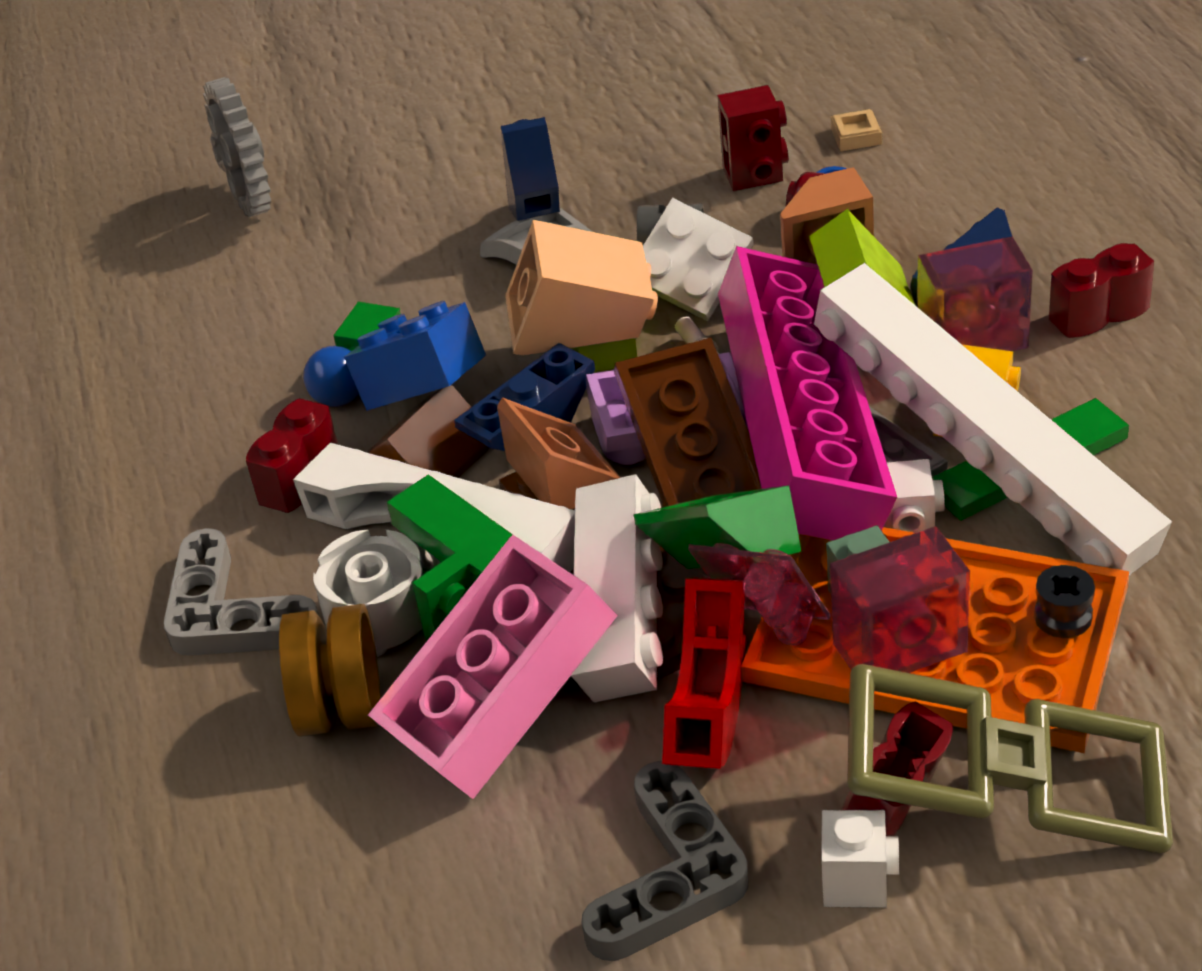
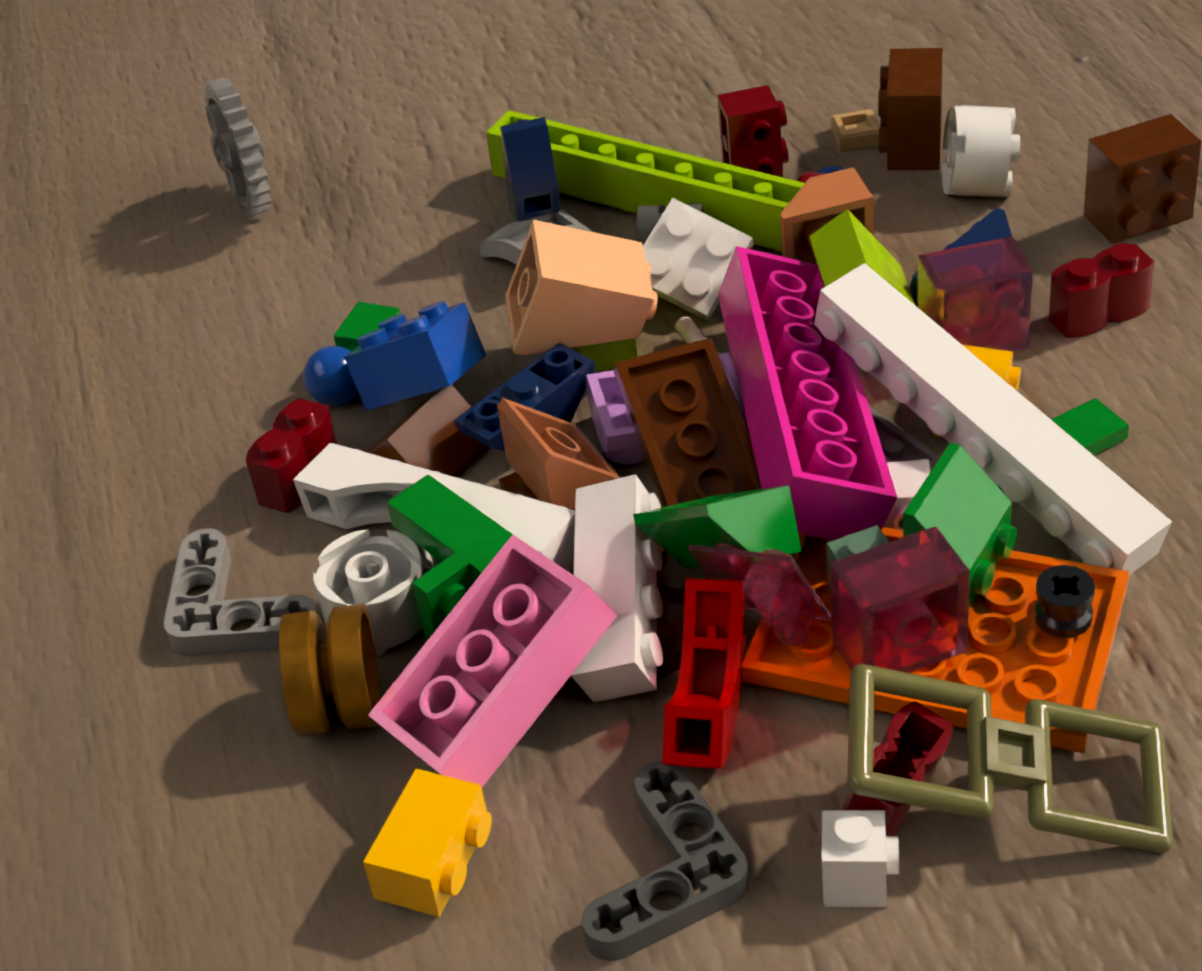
none -> yellow brick [363,769,492,917]
none -> lime brick [486,110,805,252]
none -> reddish brown brick [878,48,943,170]
none -> slope [903,442,1017,614]
none -> white brick [941,105,1020,197]
none -> reddish brown brick [1084,114,1202,244]

